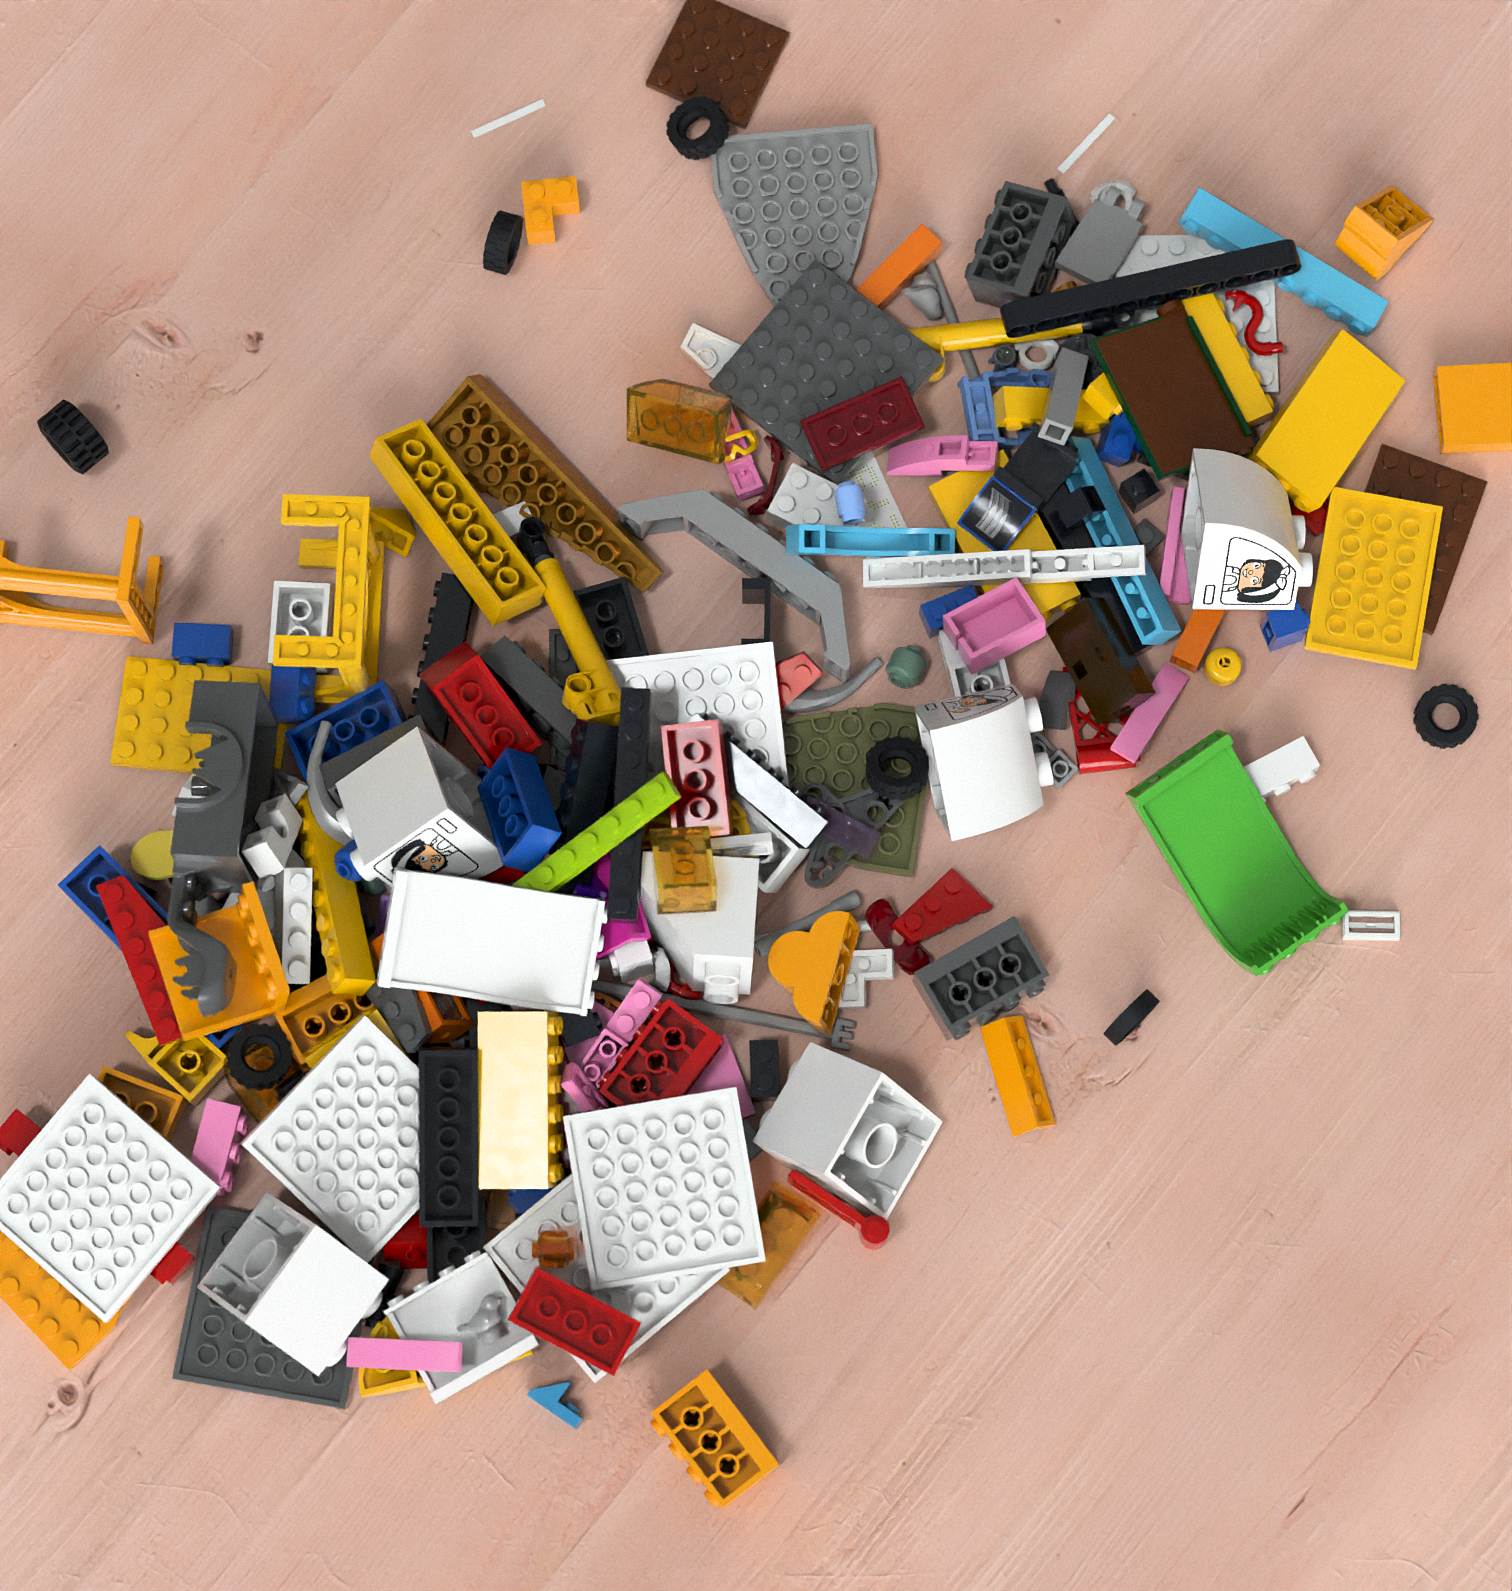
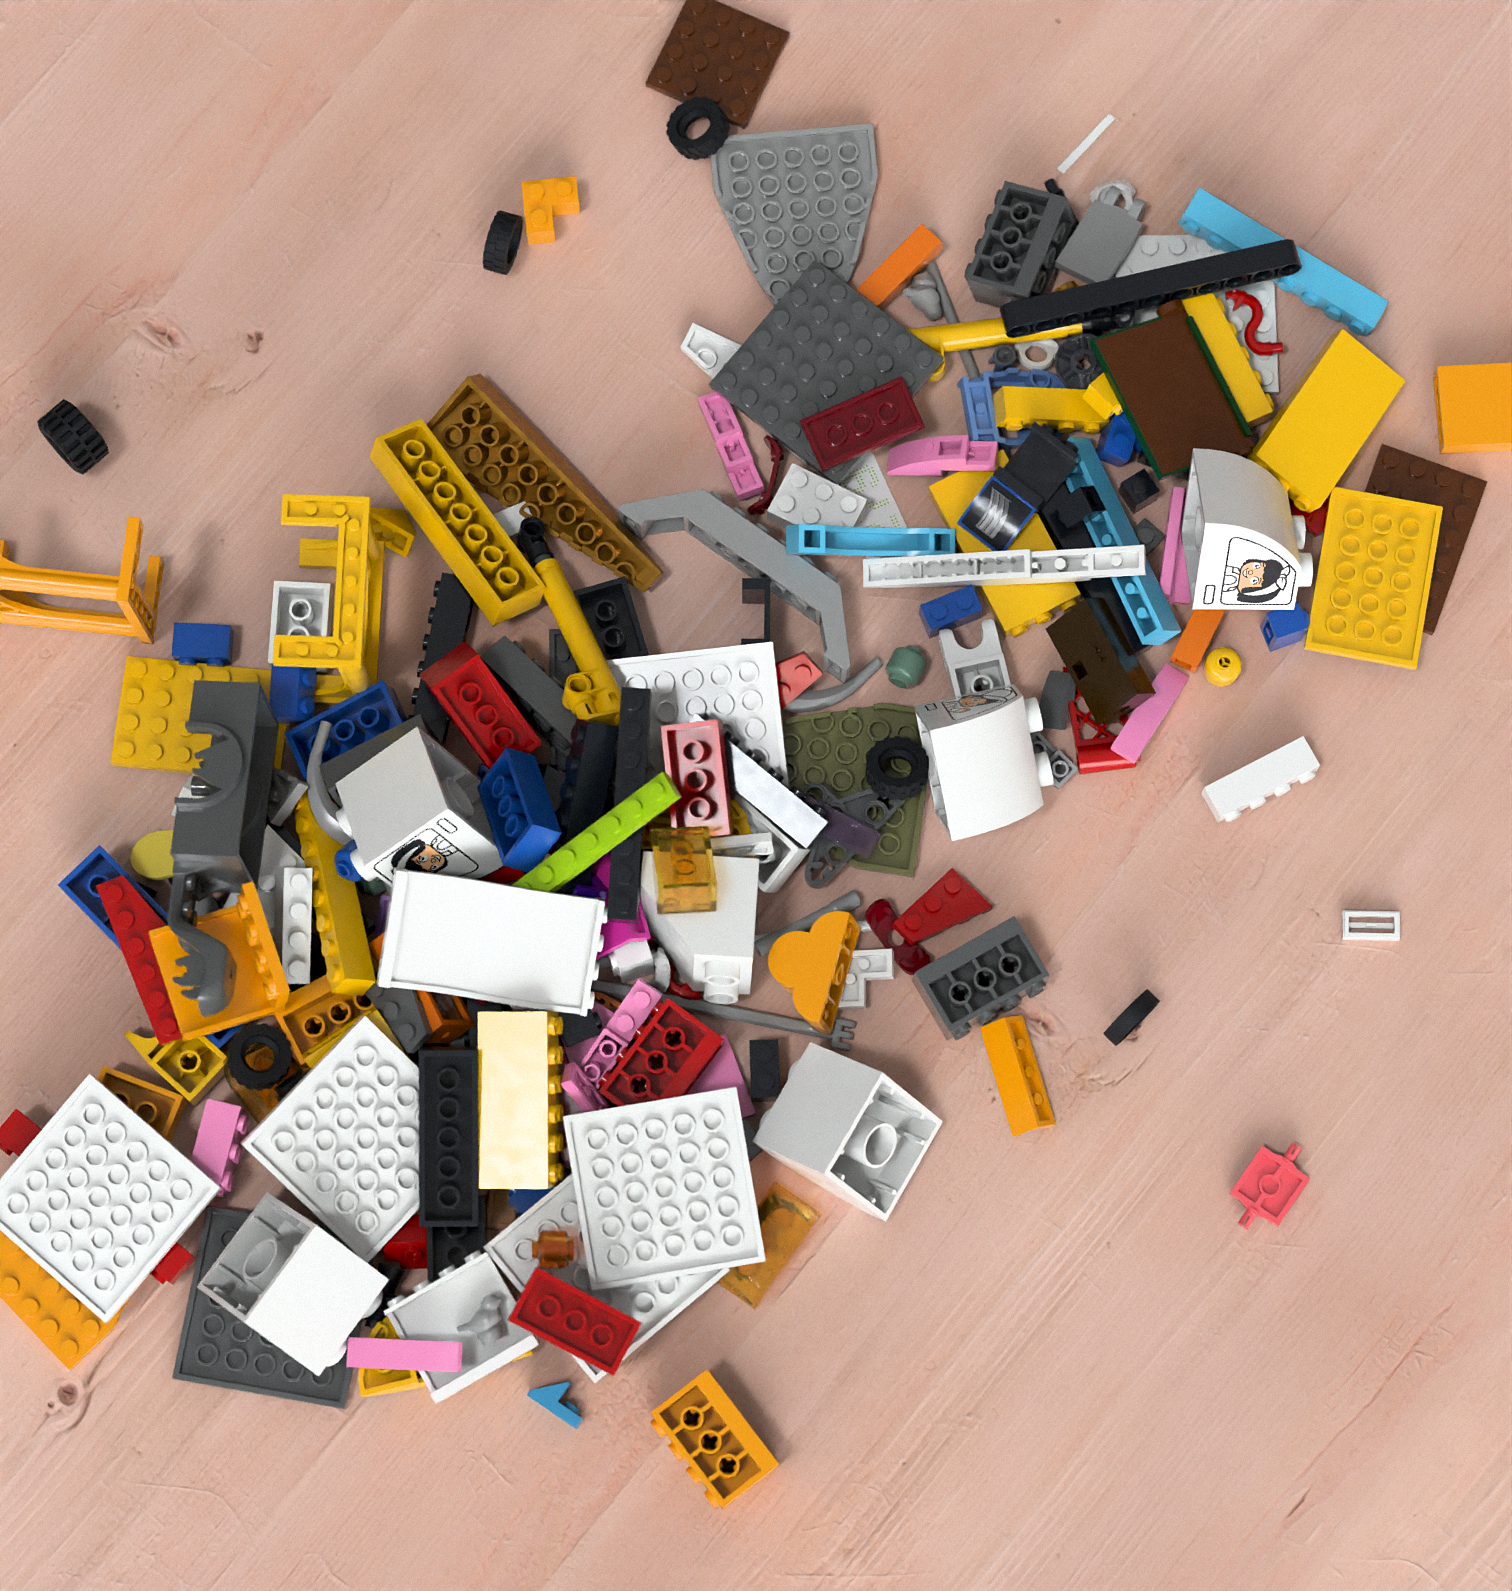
white arch [241,794,303,878] -> none
white sticker [471,99,546,138] -> none
clear yellow windscreen [627,379,732,464] -> none
yellow helmet [706,429,759,463] -> none
red piece [787,1169,890,1250] -> none
light blue brick [834,481,866,525] -> none
bright pink piece [943,577,1045,674] -> none
light grey brick [1037,347,1089,446] -> none
bright green panel [1125,729,1349,976] -> none
light orange brick [1334,185,1434,281] -> none
black tyre [1413,684,1479,749] -> none
none -> coral plate [1229,1142,1310,1230]

